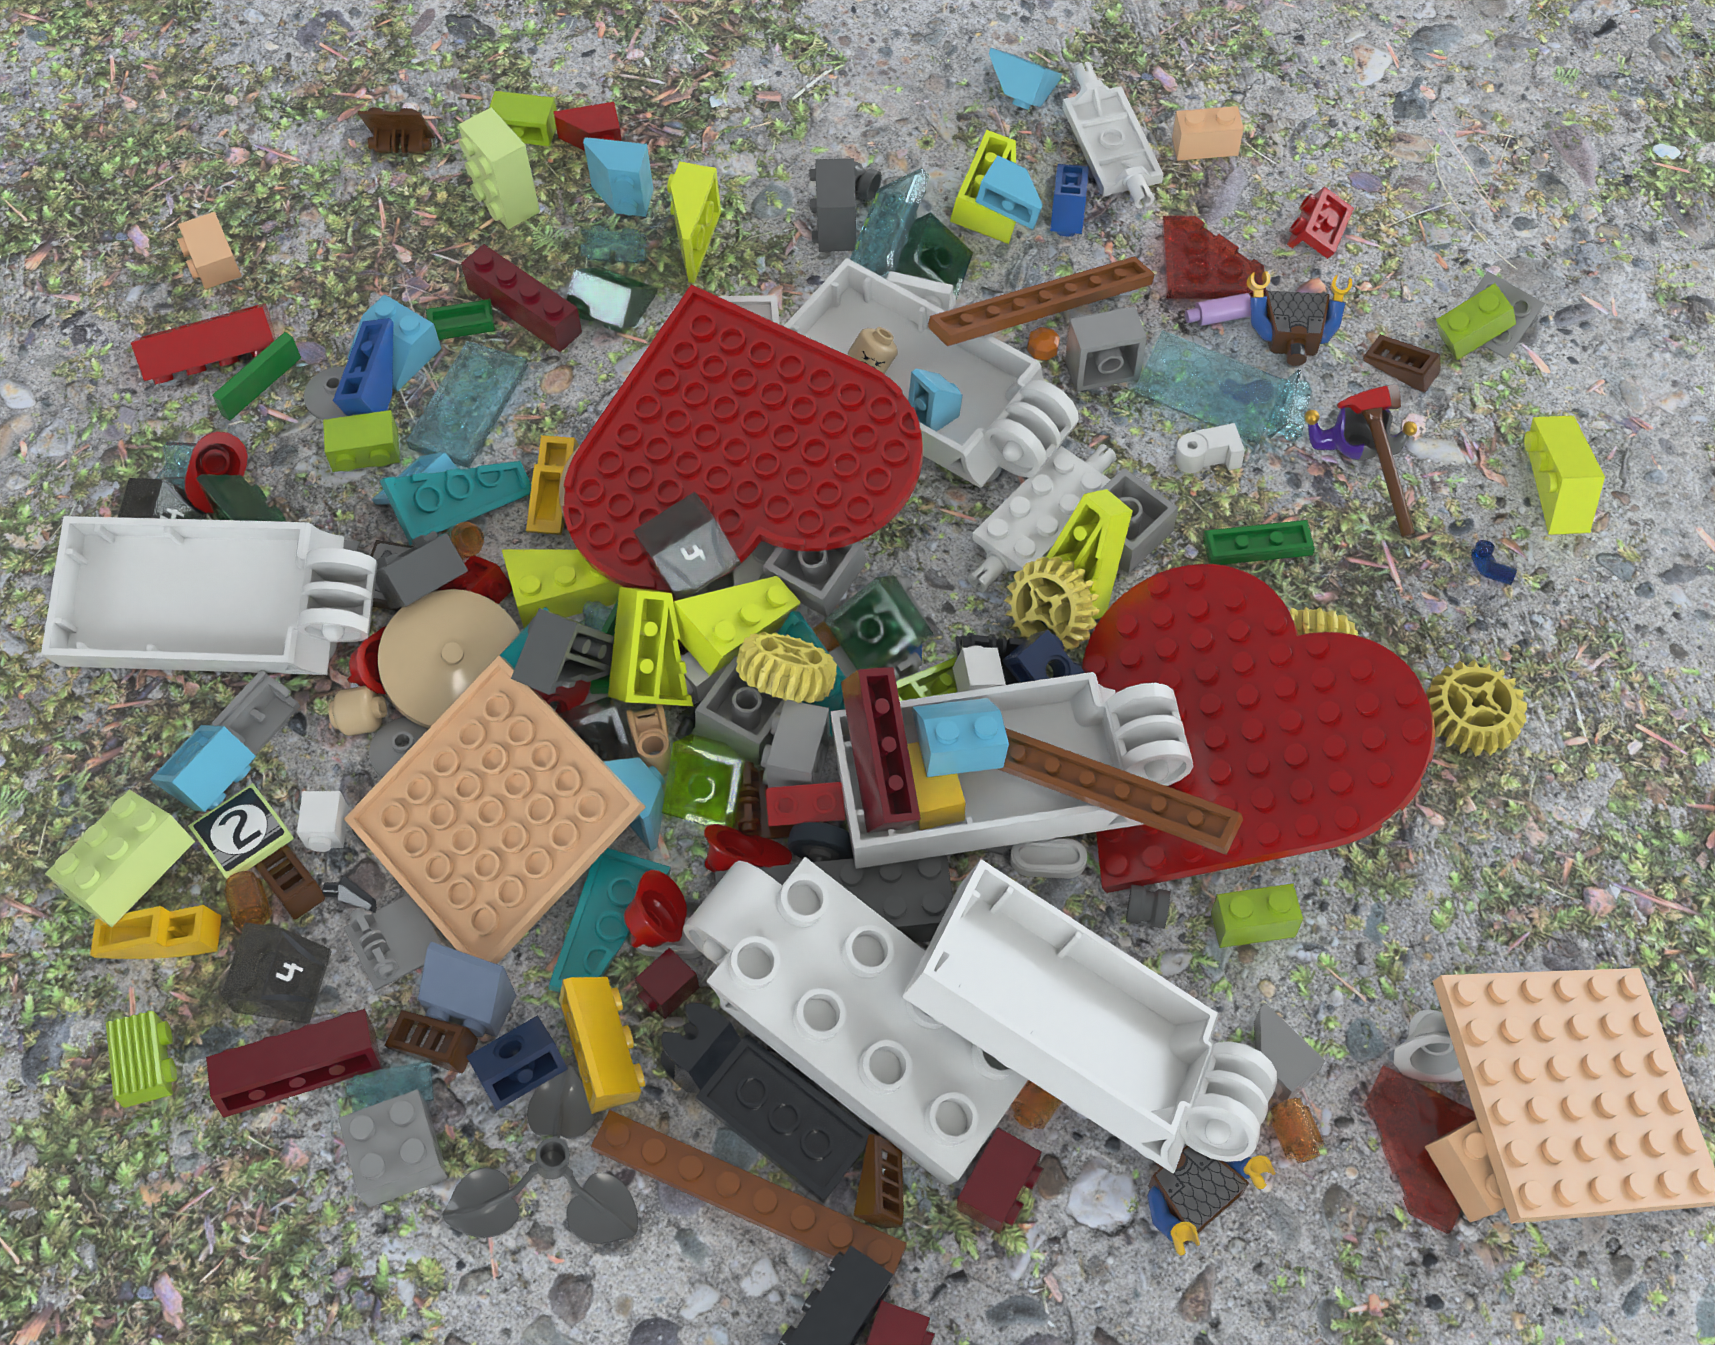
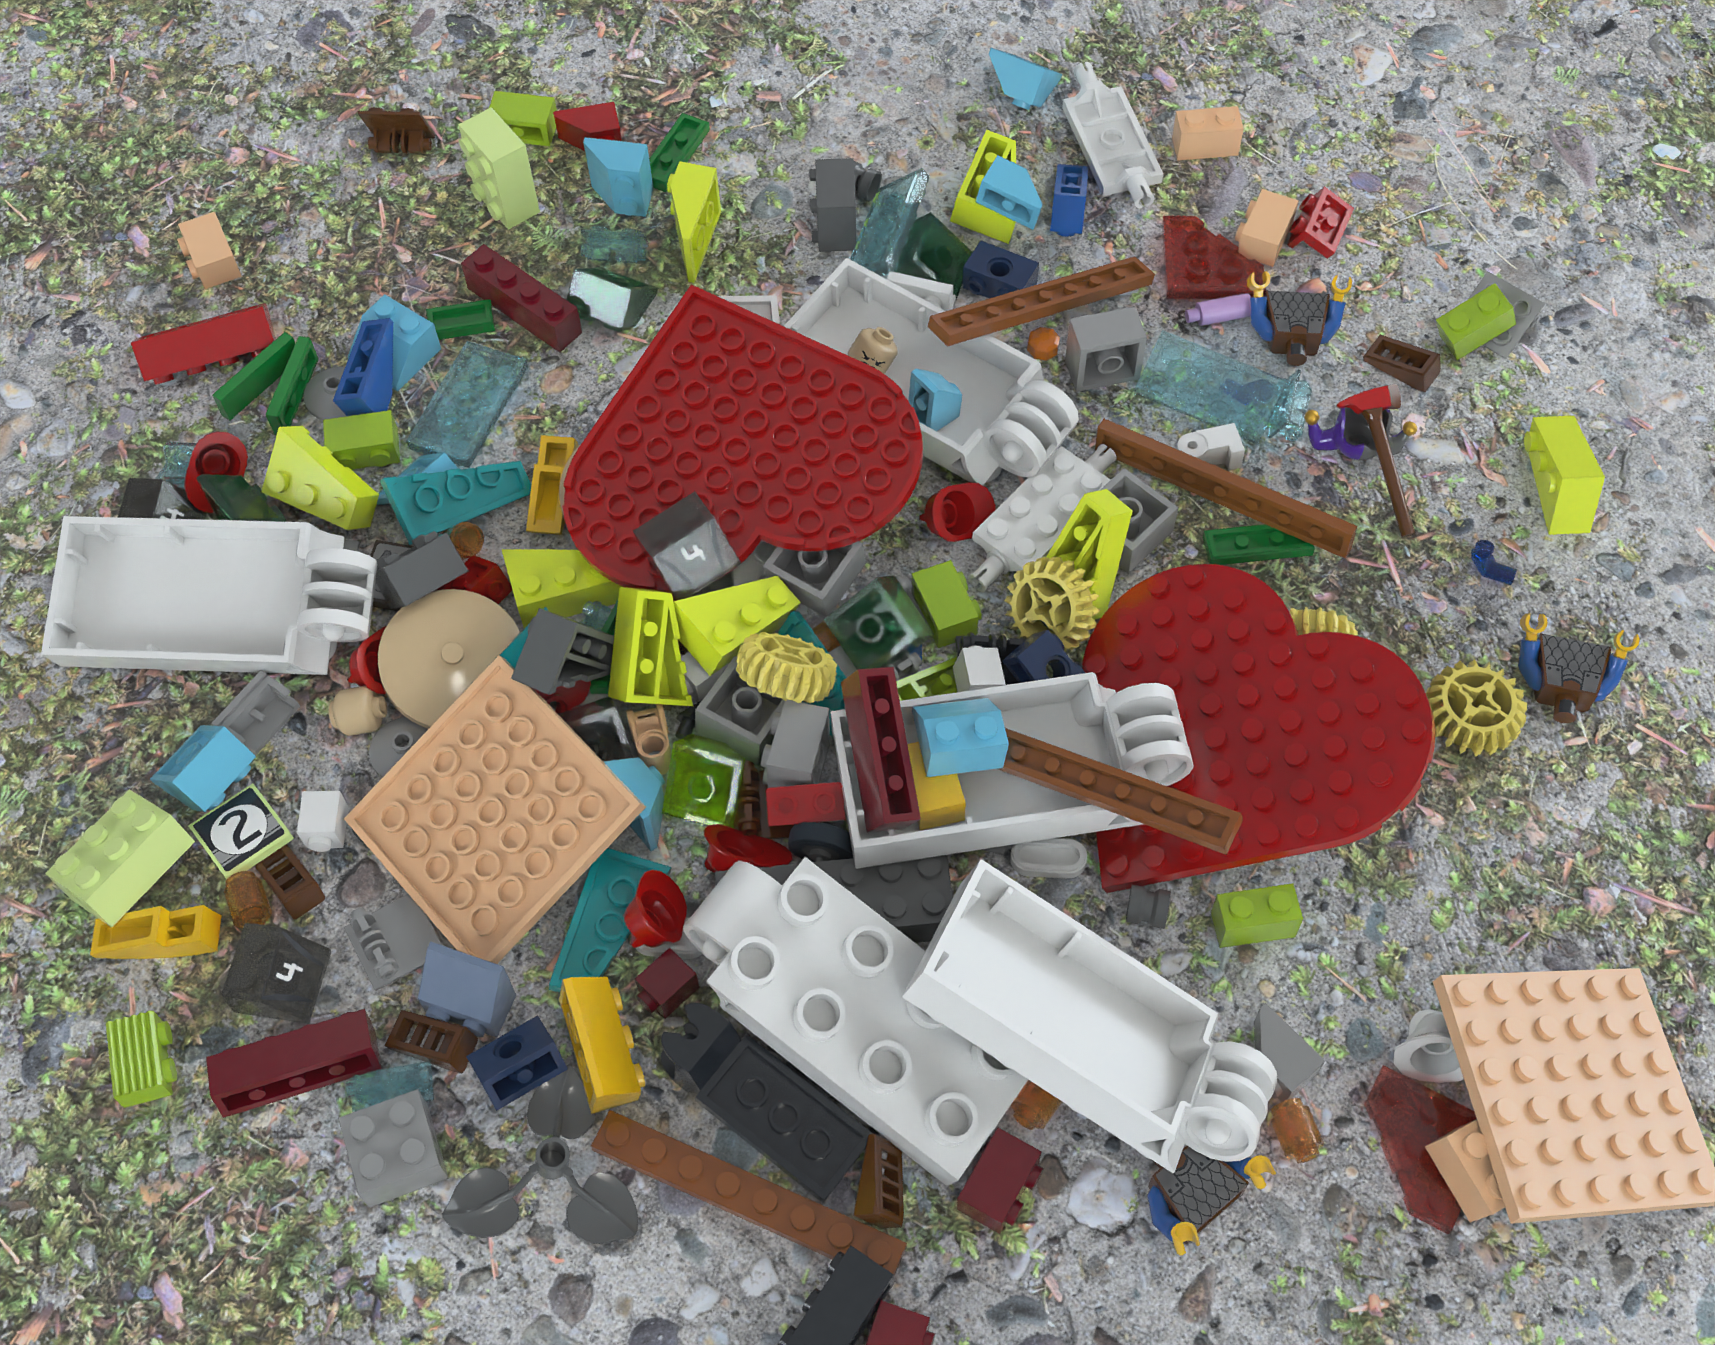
black bar [322,876,377,913] -> none
none -> neon yellow wedge [261,426,379,530]
none -> green tile [265,336,319,435]
none -> green tile [649,113,710,192]
none -> lime brick [911,560,982,648]
none -> red piece [919,482,996,542]
none -> dark blue brick [962,240,1039,299]
none -> dark orange plate [1095,418,1358,559]
none -> light nougat brick [1235,189,1299,267]
none -> torso [1518,613,1640,723]

